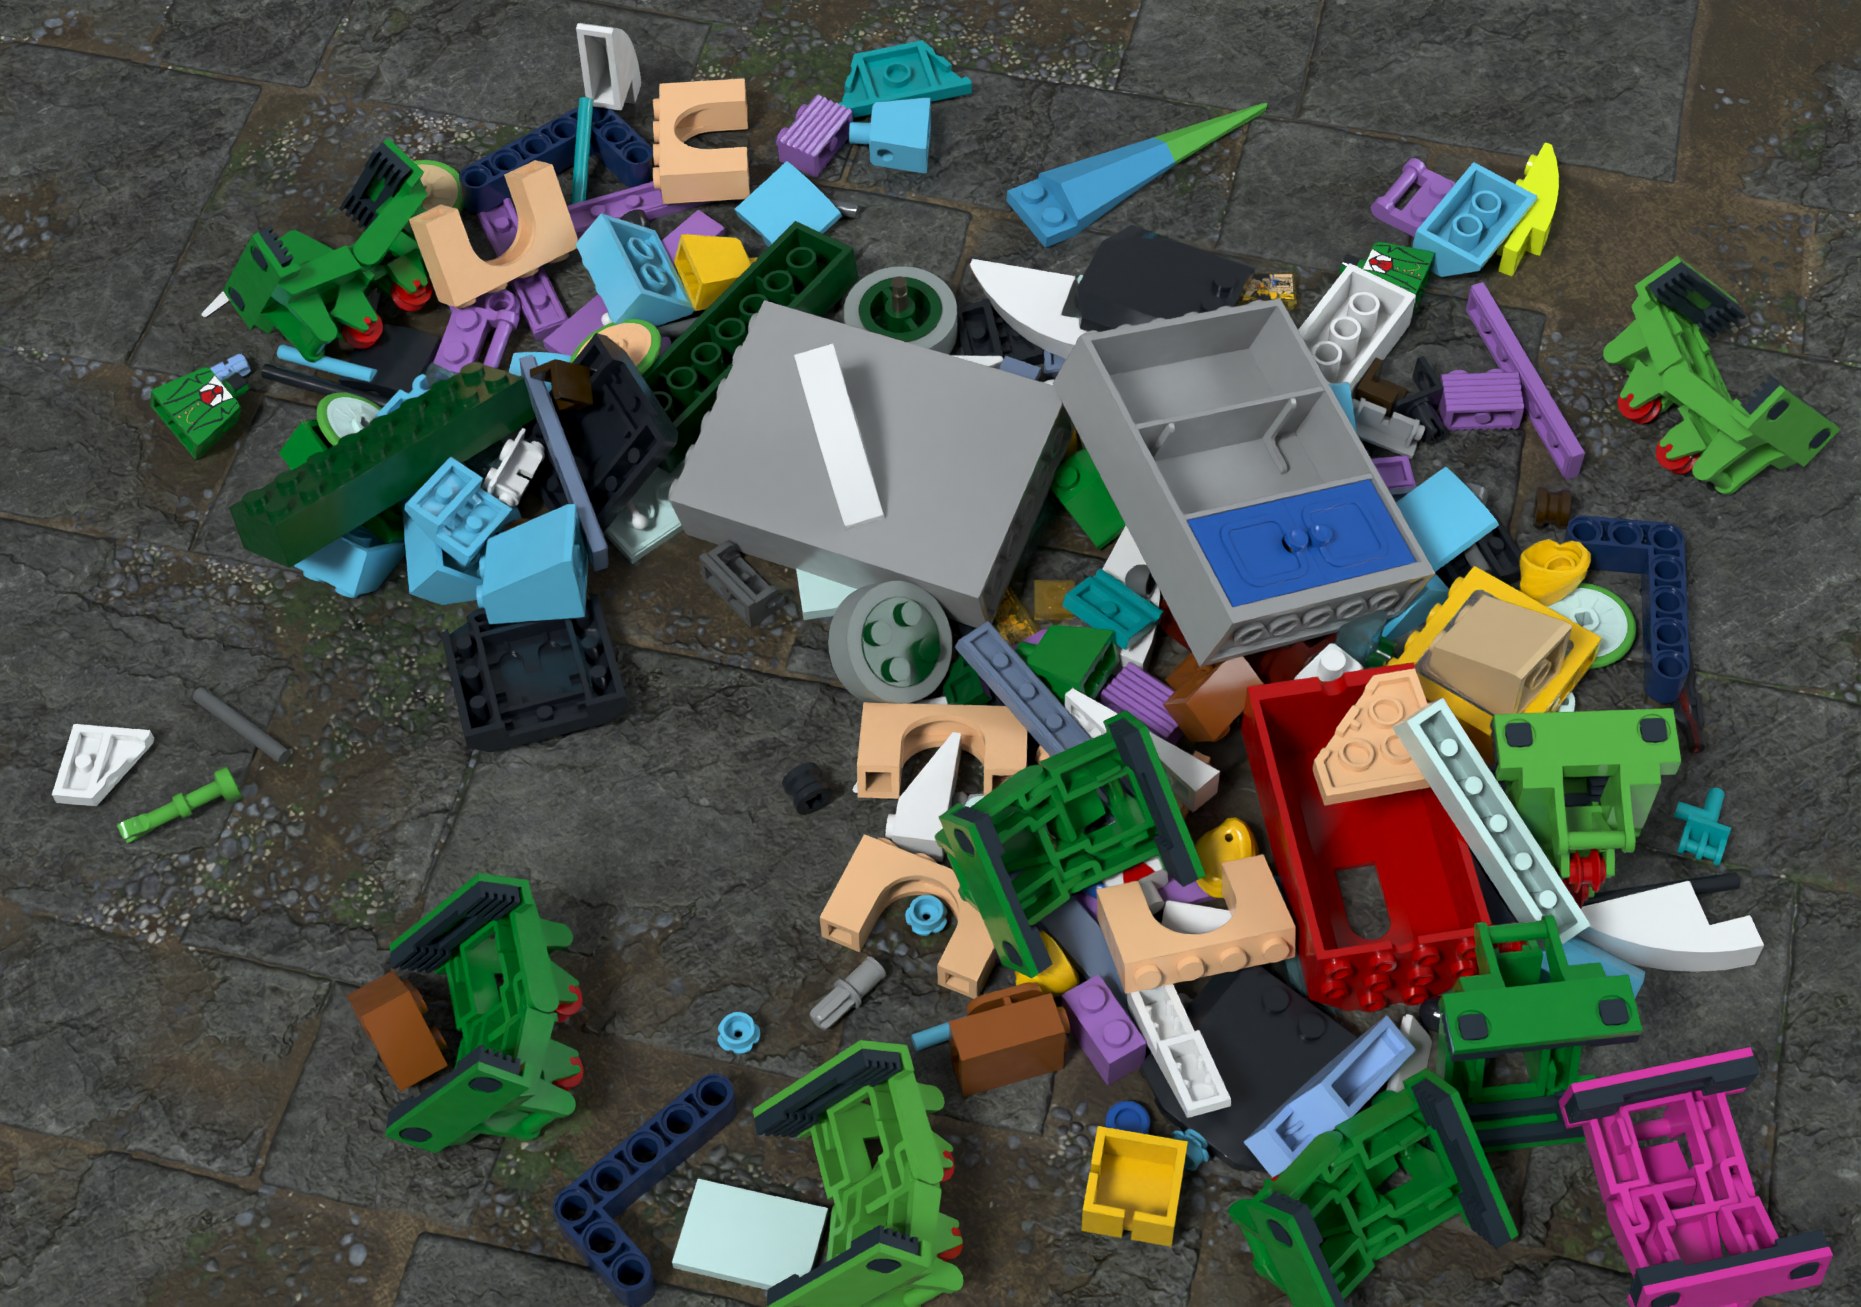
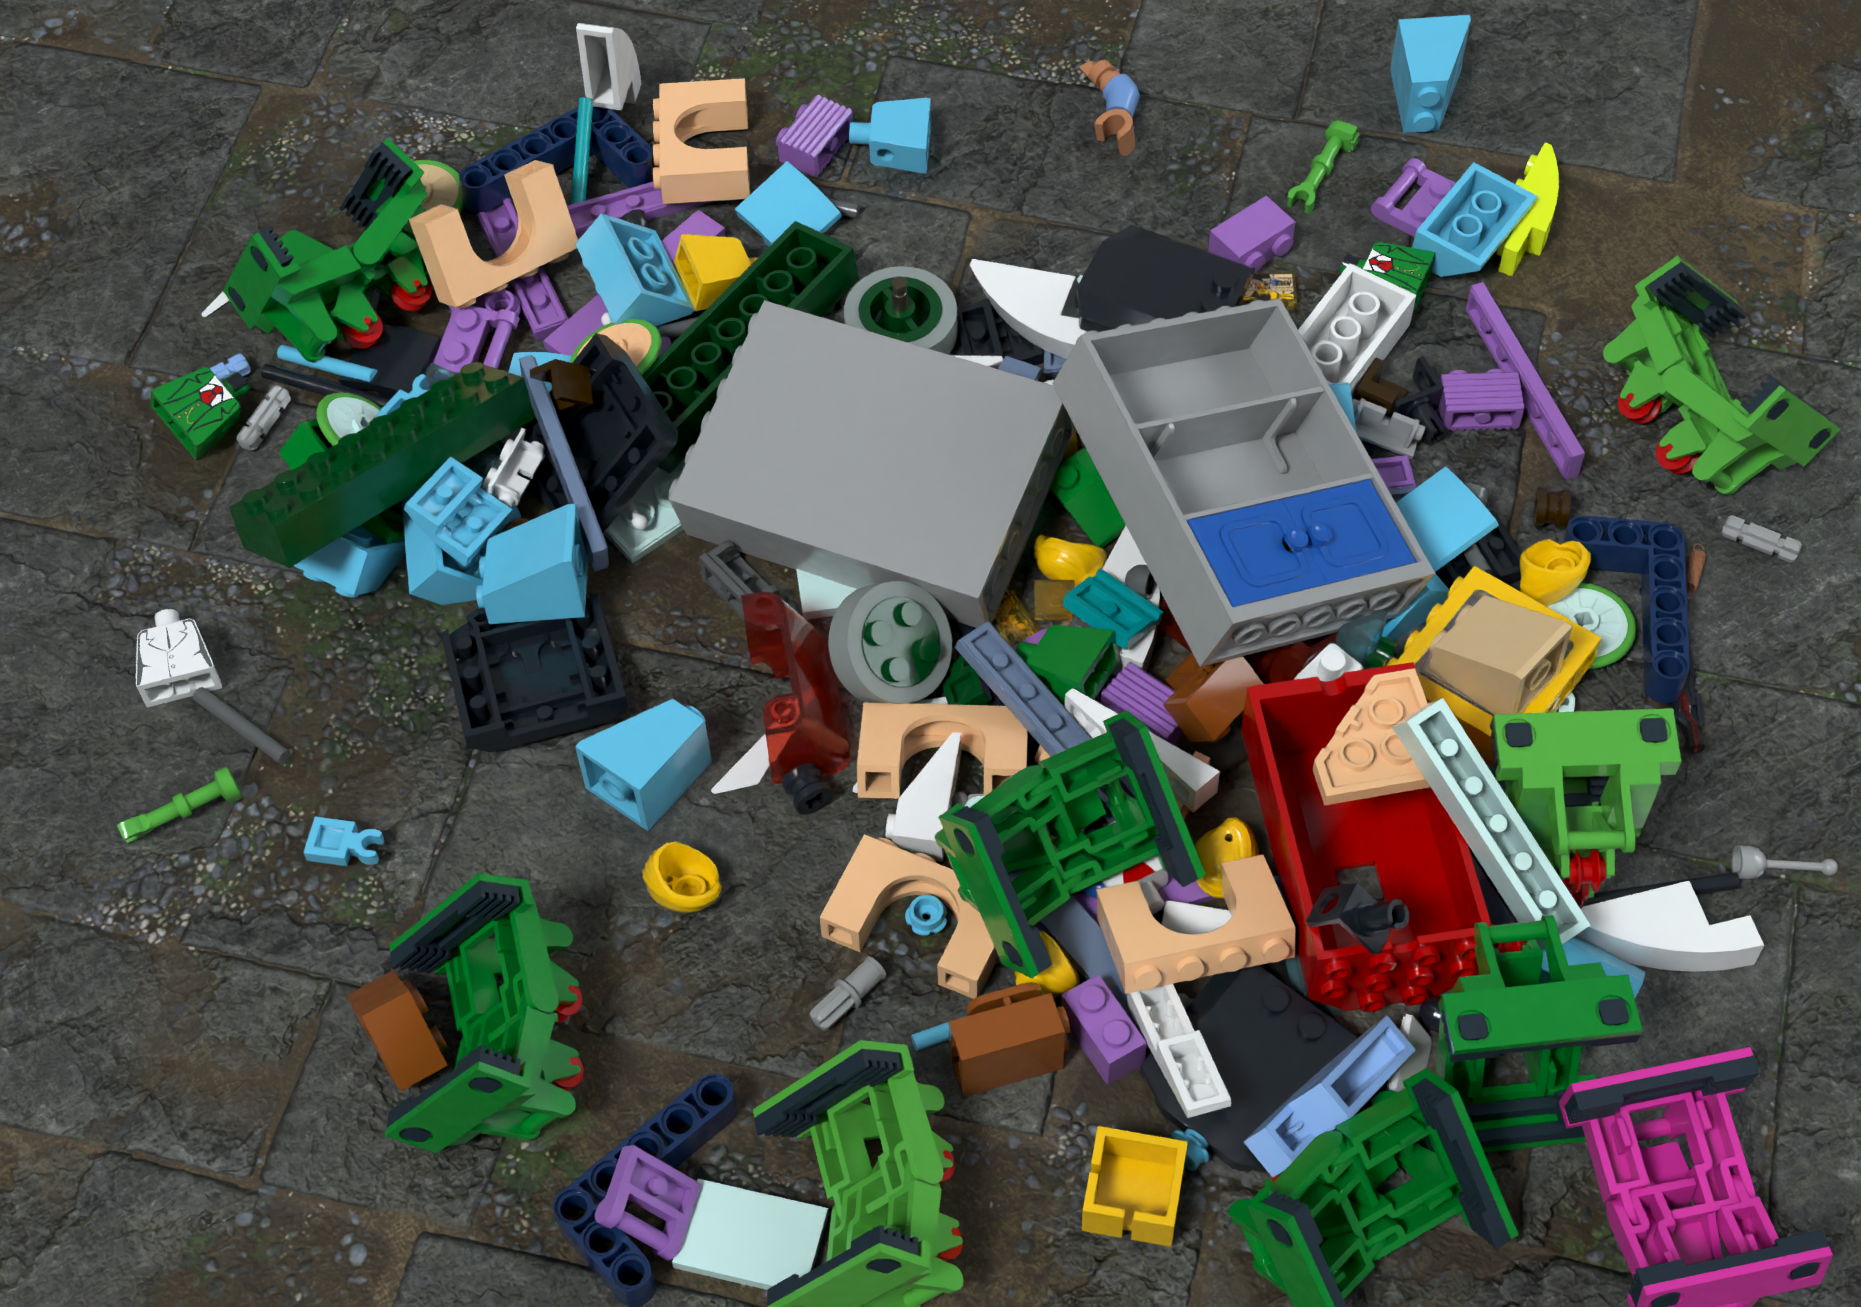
white wing [52,724,154,806] -> none
medium azure plate [717,1012,760,1054] -> none
white slope [794,344,885,530] -> none
teal wing [839,40,972,118] -> none
dark azure plate [1006,103,1267,248] -> none
blue tile [1105,1101,1150,1135] -> none
teal arm [1673,788,1731,866] -> none
none -> white torso [136,609,223,708]
none -> light grey axle [236,385,291,451]
none -> medium azure plate [303,816,385,866]
none -> medium azure slope [575,699,712,831]
none -> medium lavender plate [595,1145,701,1261]
none -> yellow hair [642,842,722,913]
none -> white sticker [711,691,812,794]
none -> clear red windscreen [741,592,850,785]
none -> yellow hair [1034,534,1107,591]
none -> nougat piece [1079,60,1140,156]
none -> medium lavender brick [1208,196,1296,273]
none -> bright green piece [1287,120,1360,214]
none -> black bracket [1306,883,1409,954]
none -> medium azure slope [1390,15,1471,133]
none -> nougat piece [1686,544,1706,598]
none -> light grey axle [1721,515,1802,563]
none -> light grey hinge [1731,845,1838,880]

